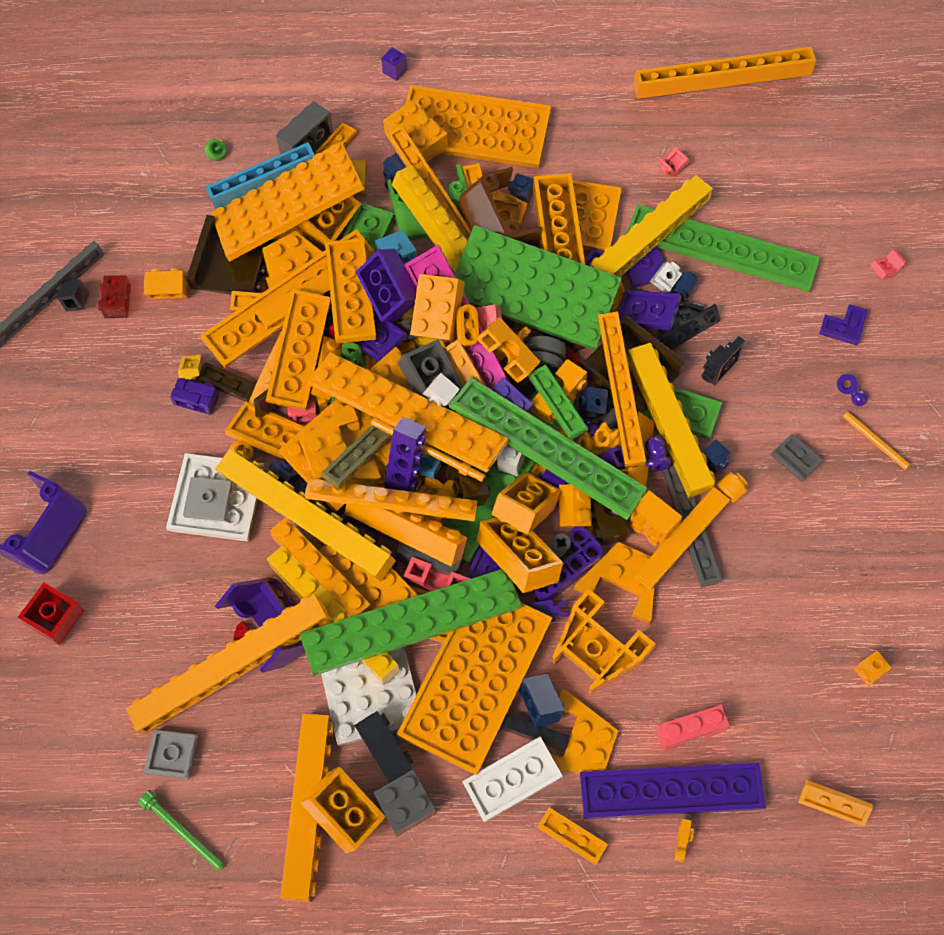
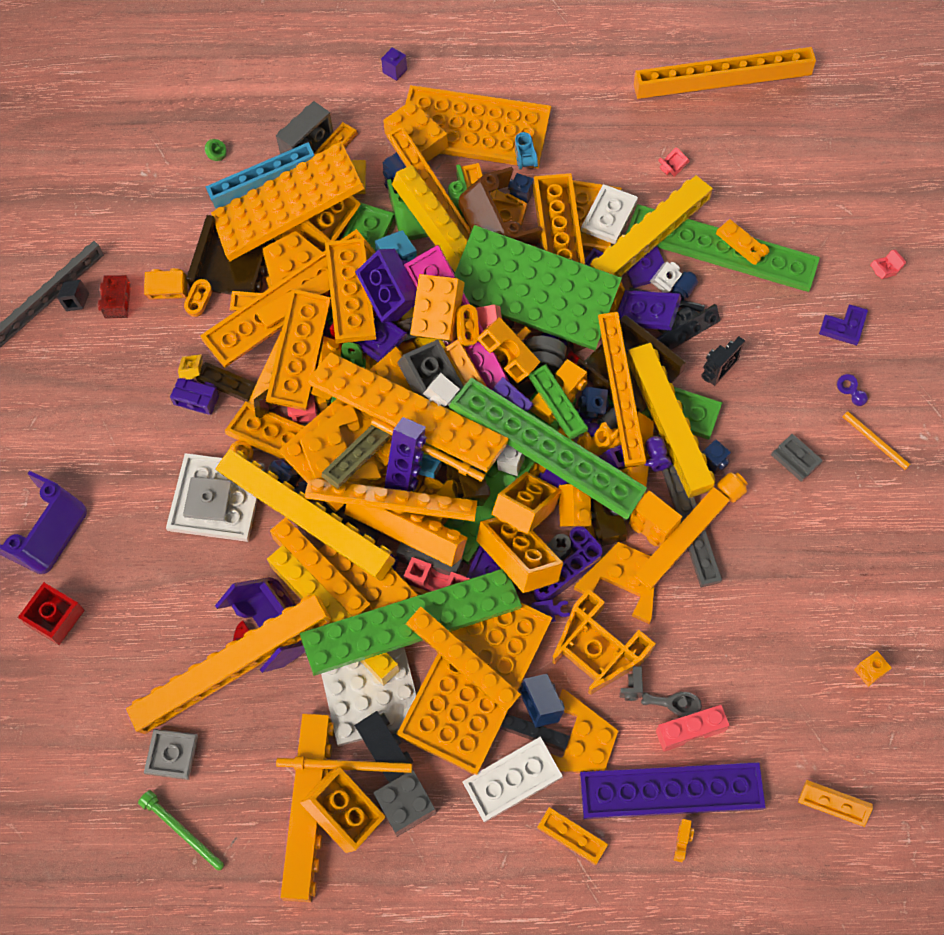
none -> light orange plate [184,279,212,317]
none -> light orange bar [276,756,412,773]
none -> light orange plate [406,606,521,712]
none -> dark azure piece [515,132,538,170]
none -> white plate [581,184,638,244]
none -> dark grey bracket [619,667,643,701]
none -> dark grey piece [641,692,702,717]
none -> light orange plate [716,219,770,265]

